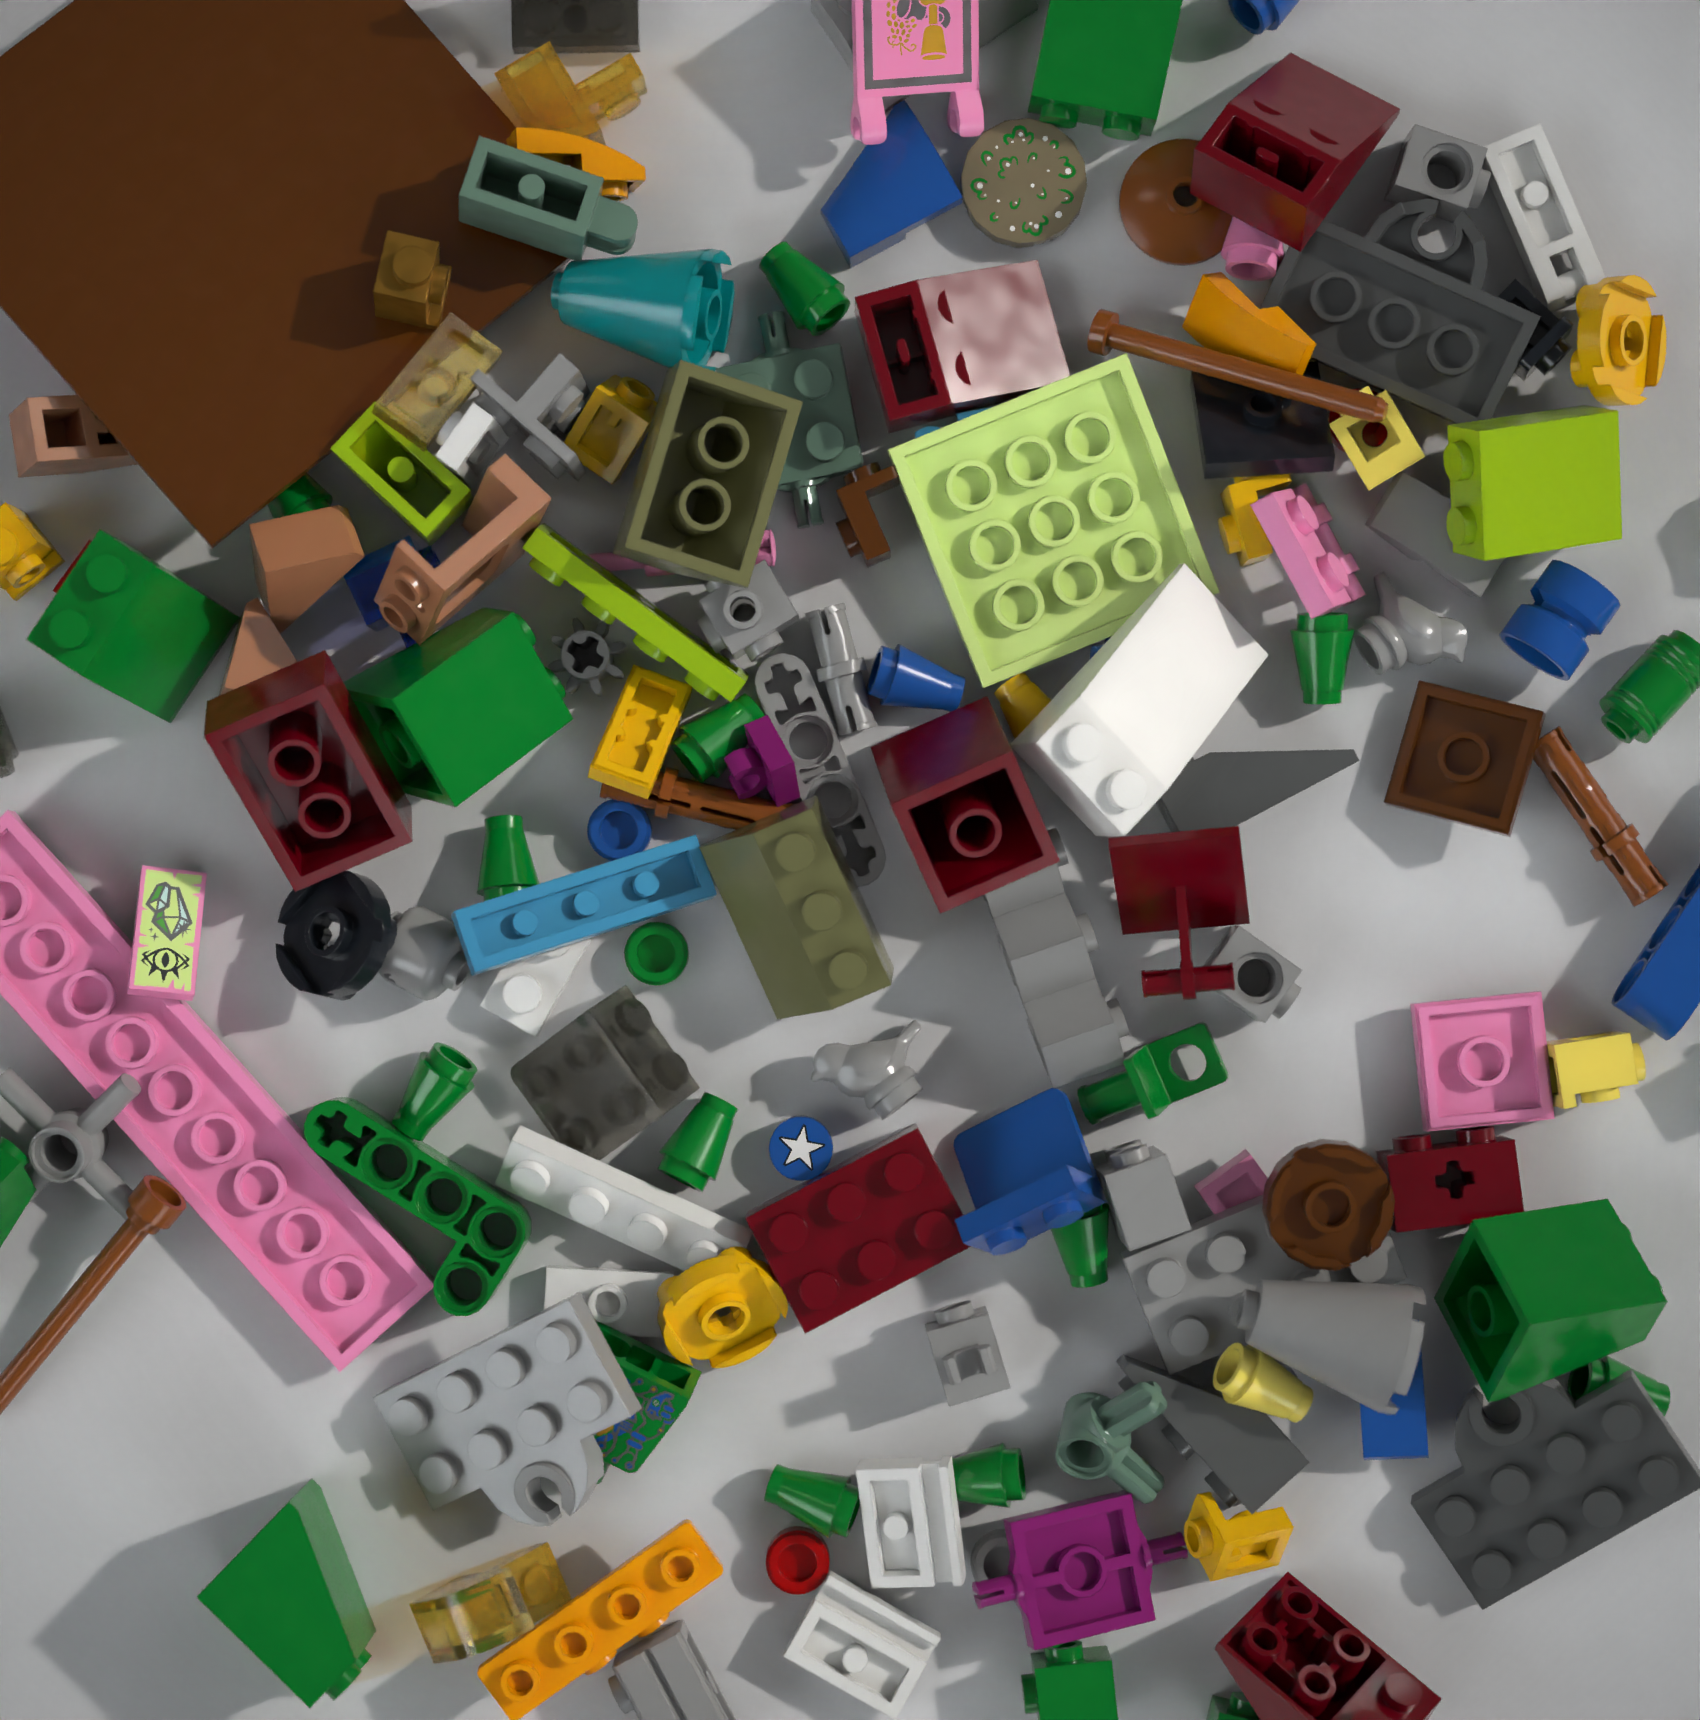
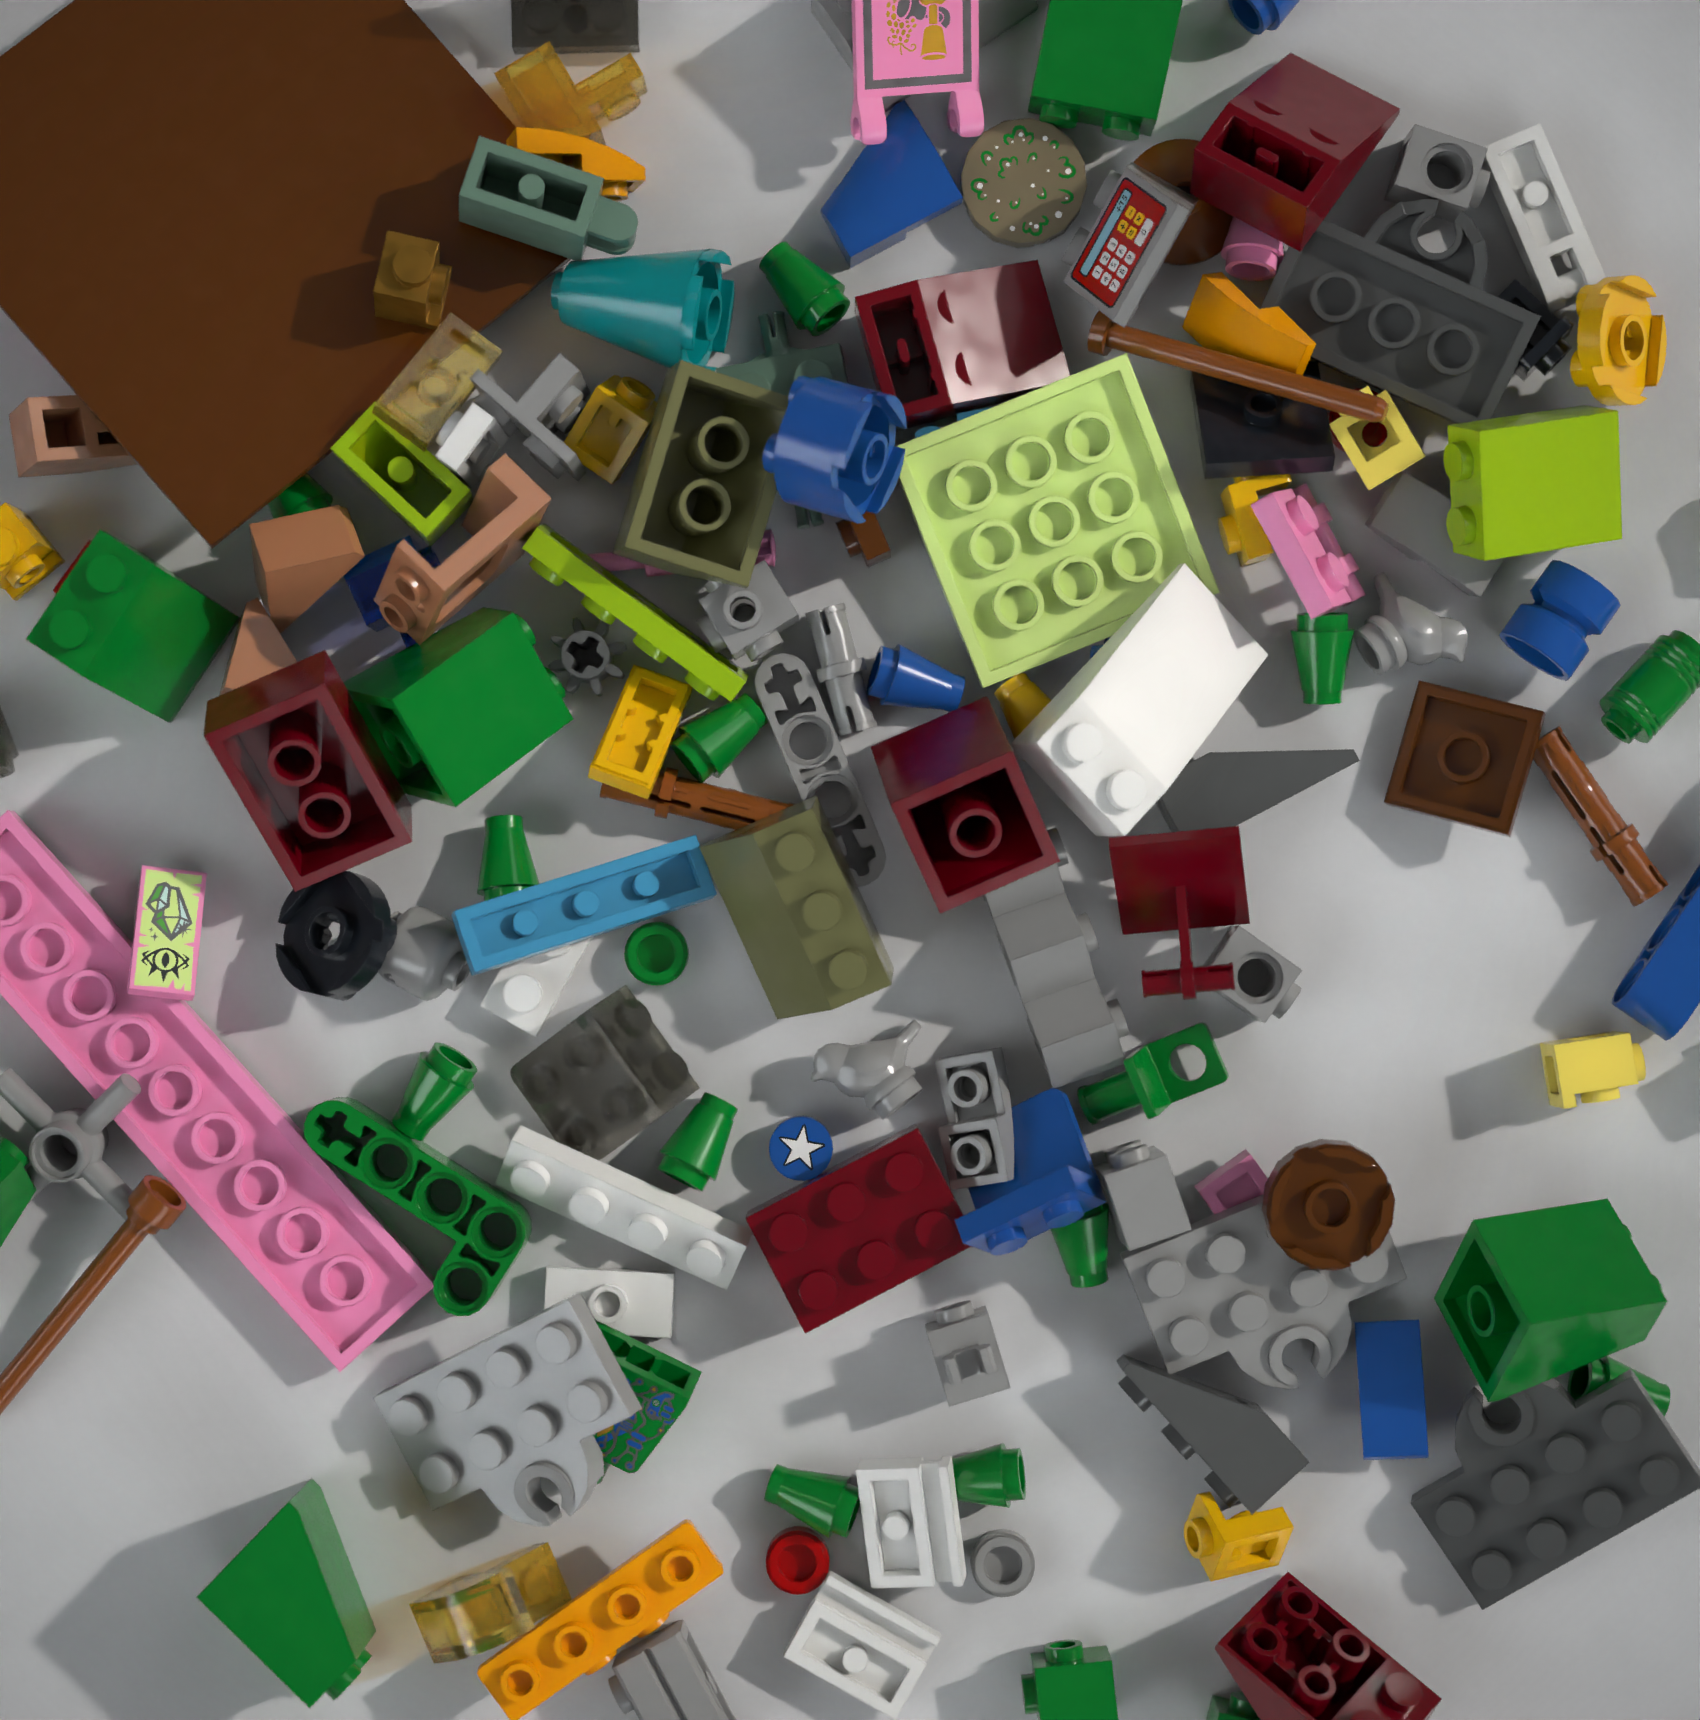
blue tile [587,799,652,861] -> none
yellow plate [657,1247,788,1368] -> none
magenta tile [724,715,800,807] -> none
magenta plate [972,1490,1188,1651] -> none
sand green axle [1055,1381,1167,1504] -> none
light yellow cone [1213,1342,1313,1423] -> none
light grey cone [1236,1279,1426,1415] -> none
dark red brick [1376,1126,1524,1233] -> none
bright pink plate [1410,991,1555,1132] -> none
none -> blue brick [762,376,907,524]
none -> light grey slope [935,1047,1014,1190]
none -> slope [1062,162,1199,327]

